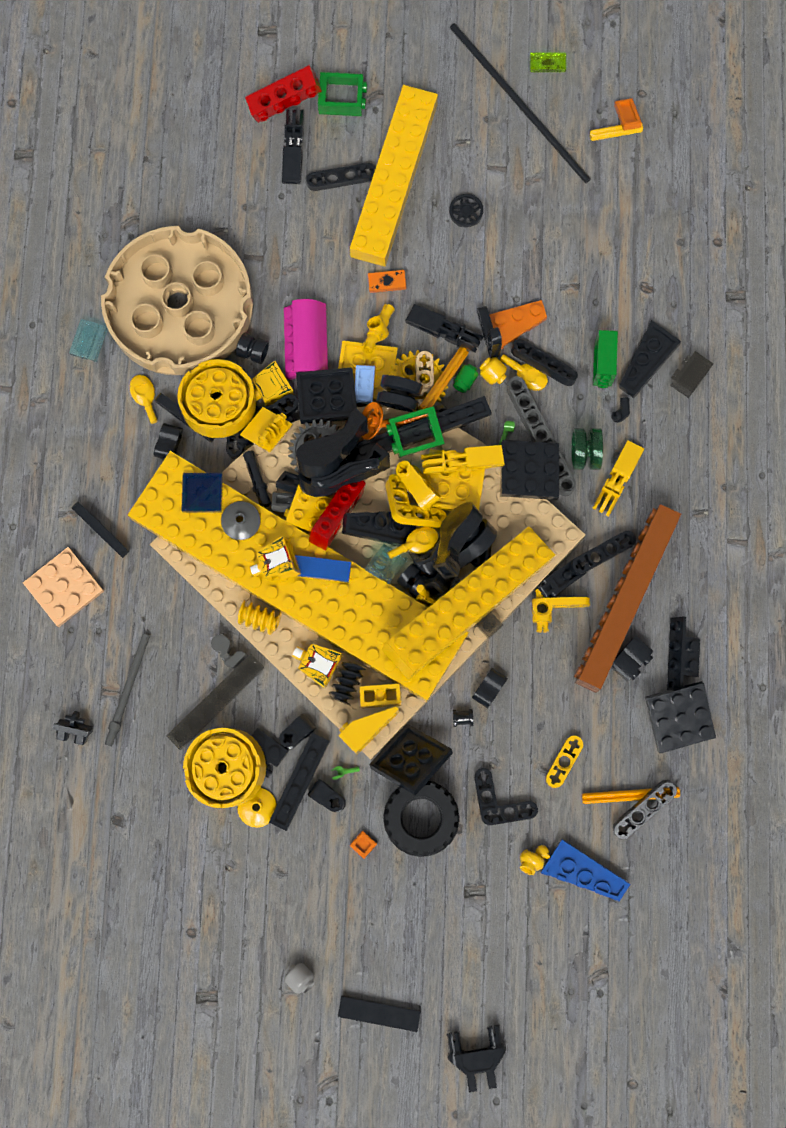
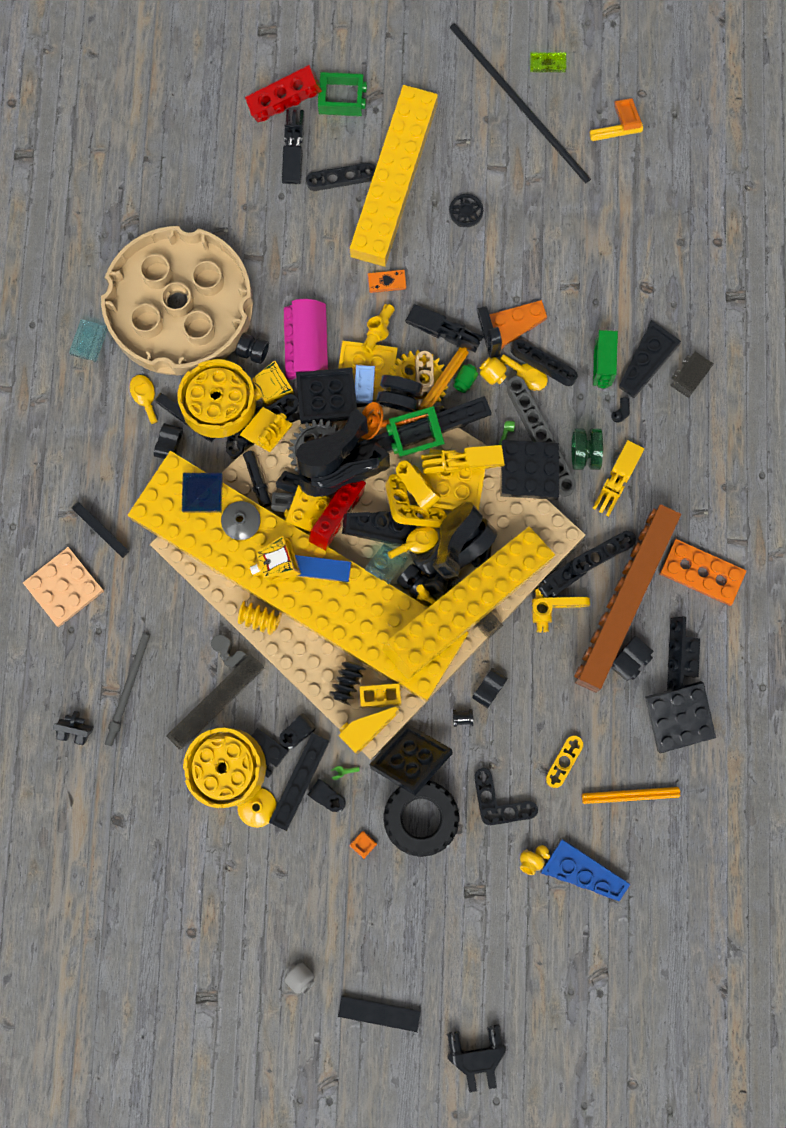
torso [292,644,342,689] -> none
beam [613,780,677,839] -> none
none -> orange plate [660,539,747,606]

